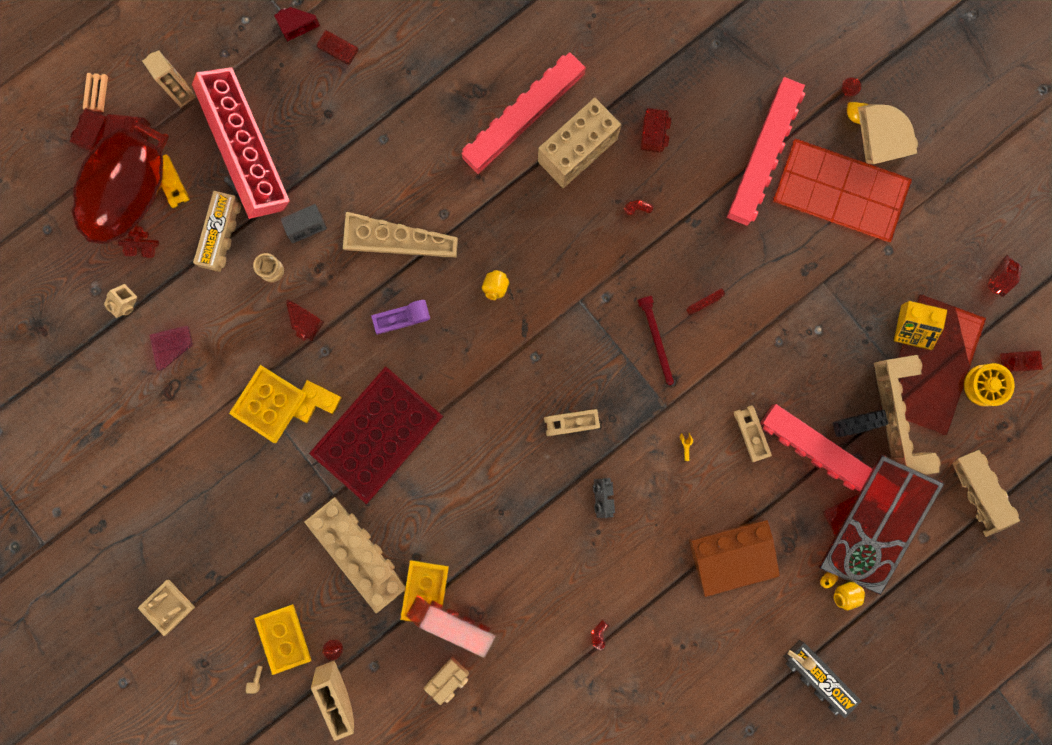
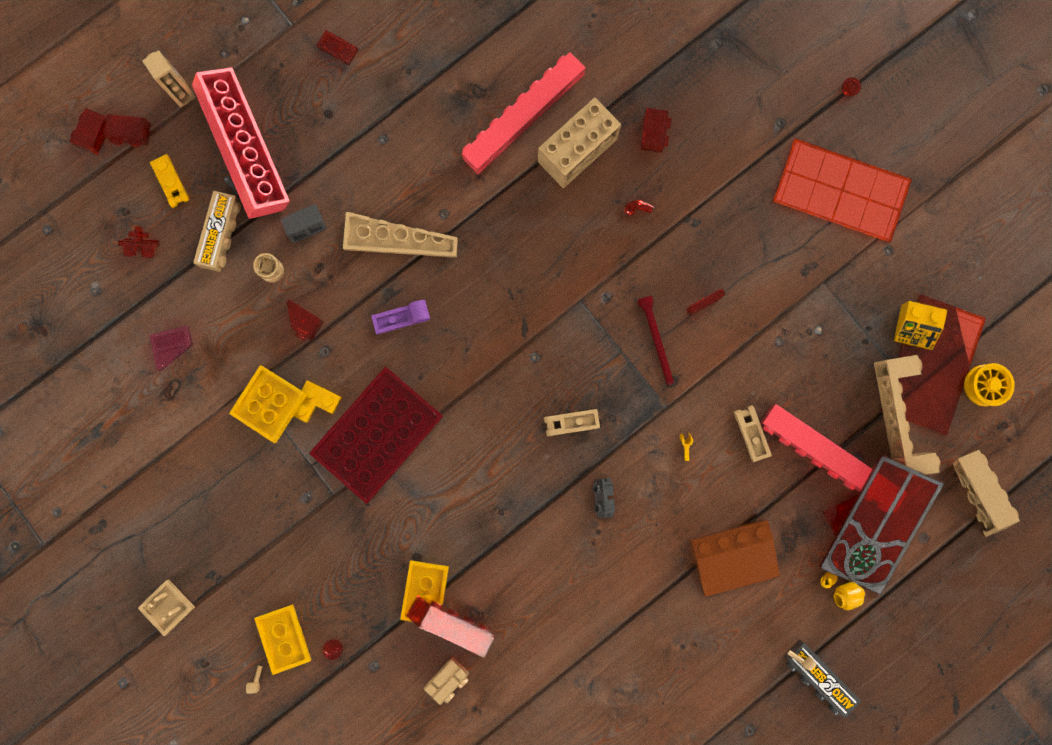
clear red windscreen [72,117,169,244] -> none
light nougat tile [83,73,108,112] -> none
tan brick [104,284,137,318] -> none
dark red slope [274,7,320,42] -> none
tan plate [304,497,406,614] -> none
tan brick [311,661,354,741] -> none
yellow head [482,270,509,300] -> none
clear red arm [591,620,609,651] -> none
coral brick [726,77,805,226] -> none
black tyre [833,410,889,437] -> none
yellow piece [847,102,868,124] -> none
tan brick [858,104,918,164] -> none
clear red slope [987,255,1023,297] -> none
clear red slope [1000,350,1043,372] -> none

